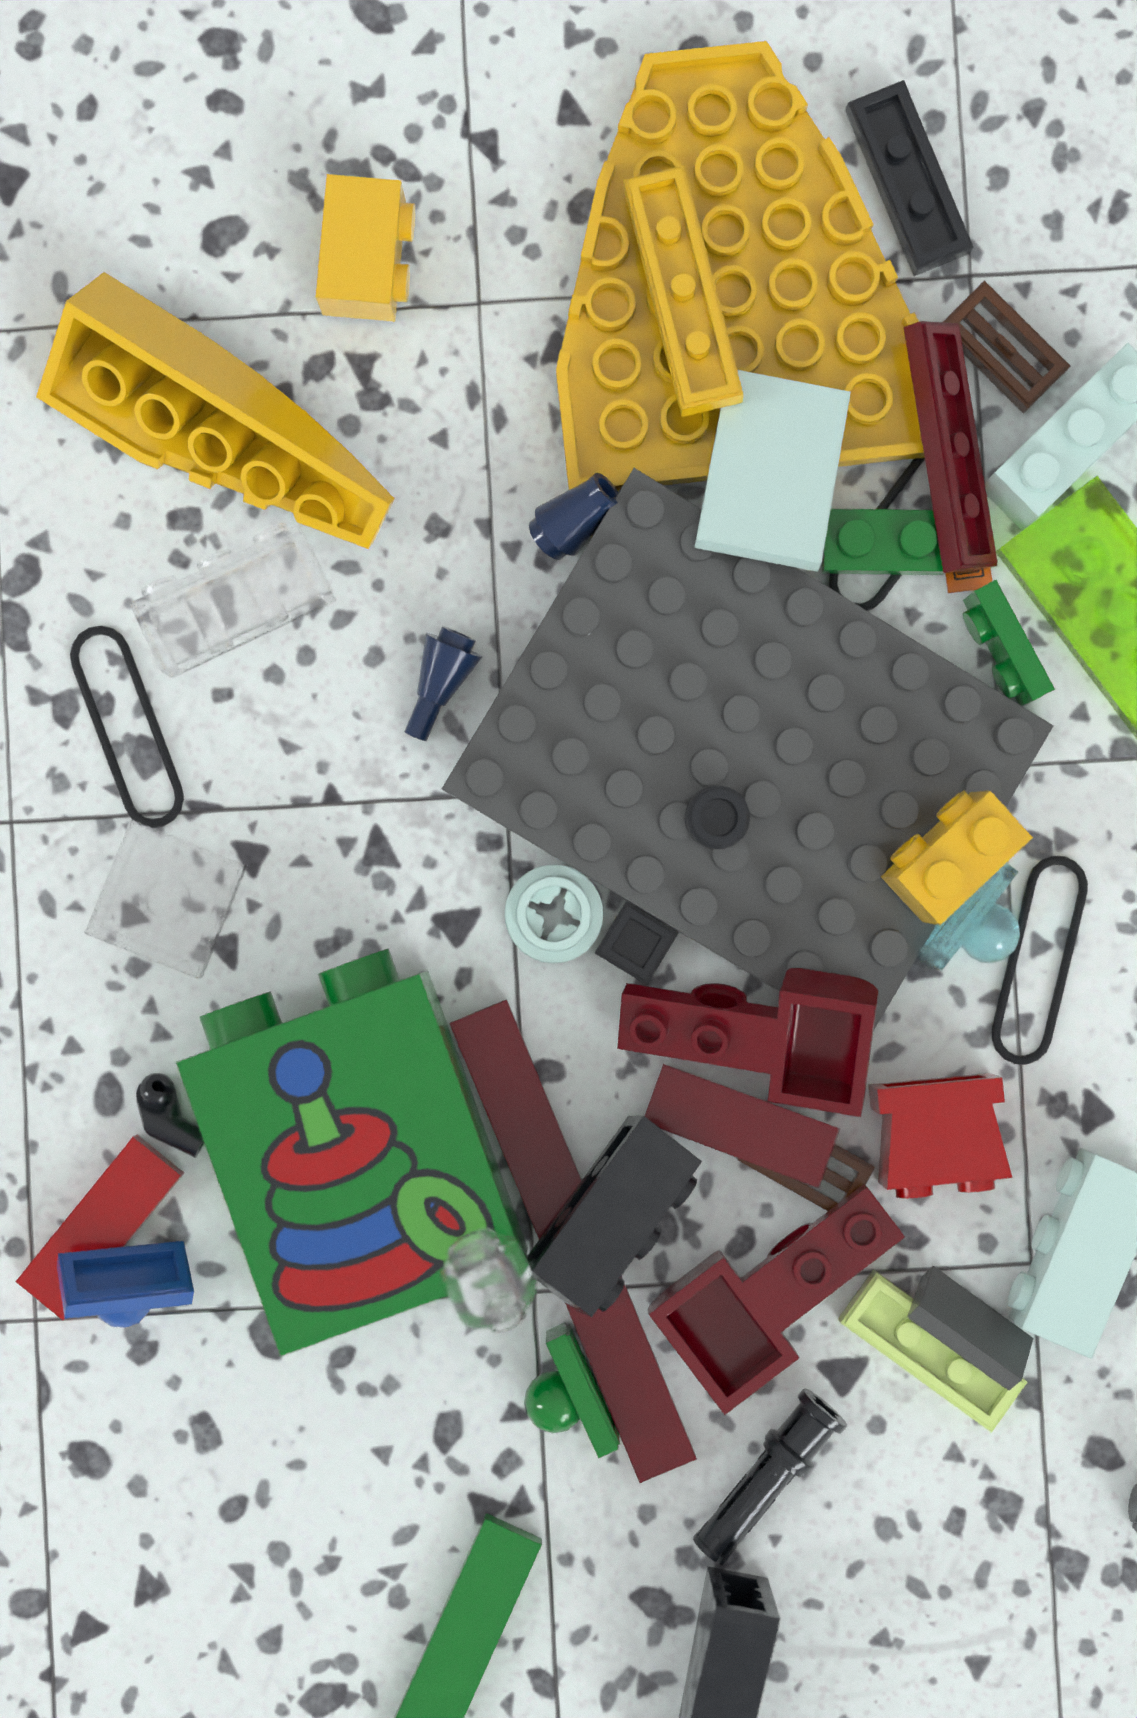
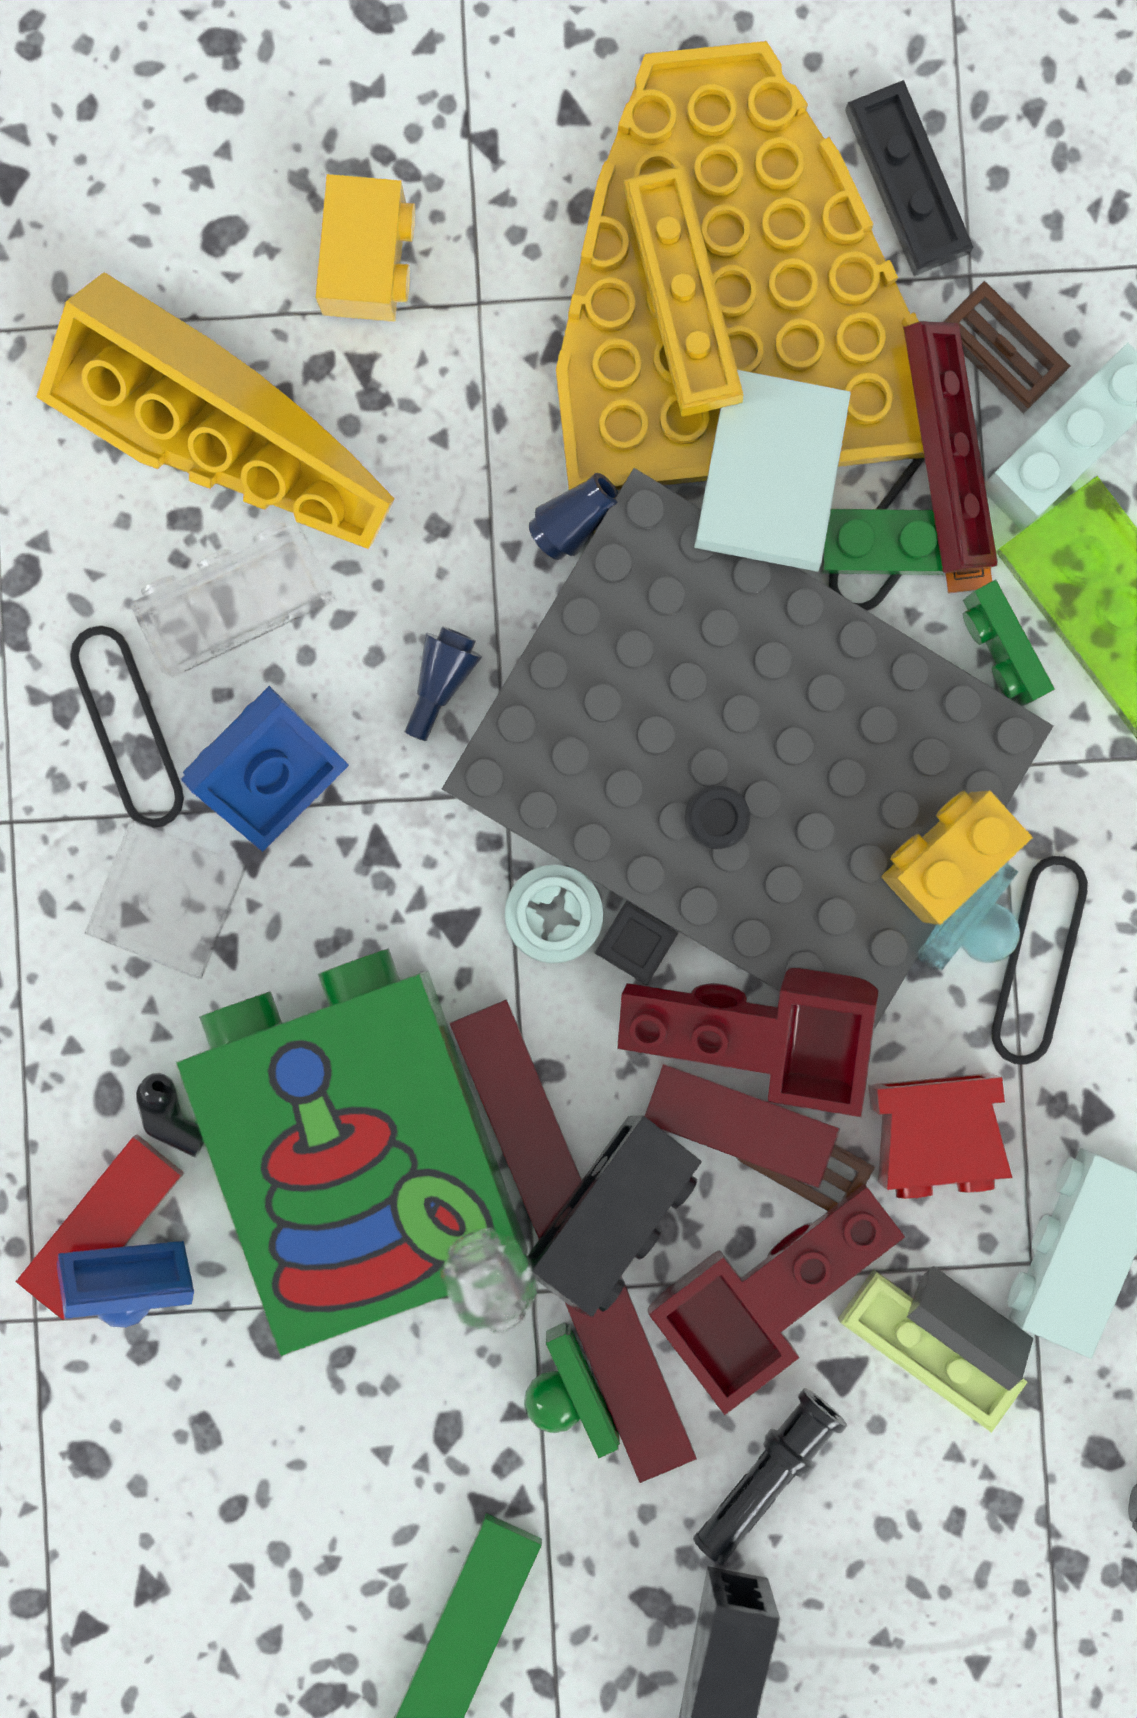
none -> blue bracket [181,686,349,852]

